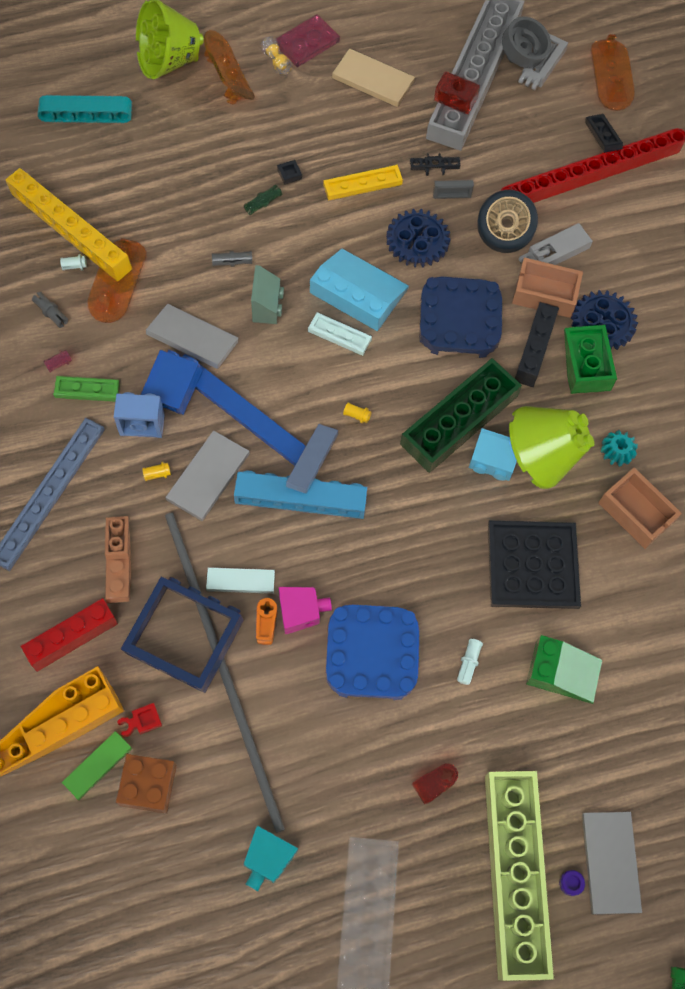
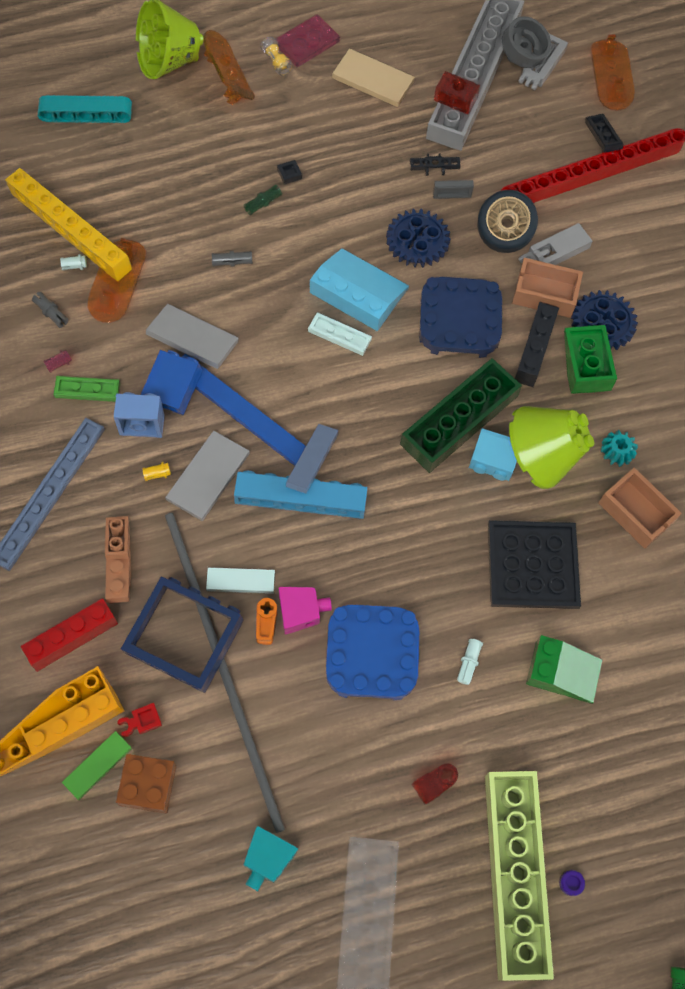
sand green slope [251,265,284,324] -> none
yellow plate [323,165,403,201] -> none
yellow pin [343,402,372,424] -> none
light grey tile [582,812,642,914] -> none

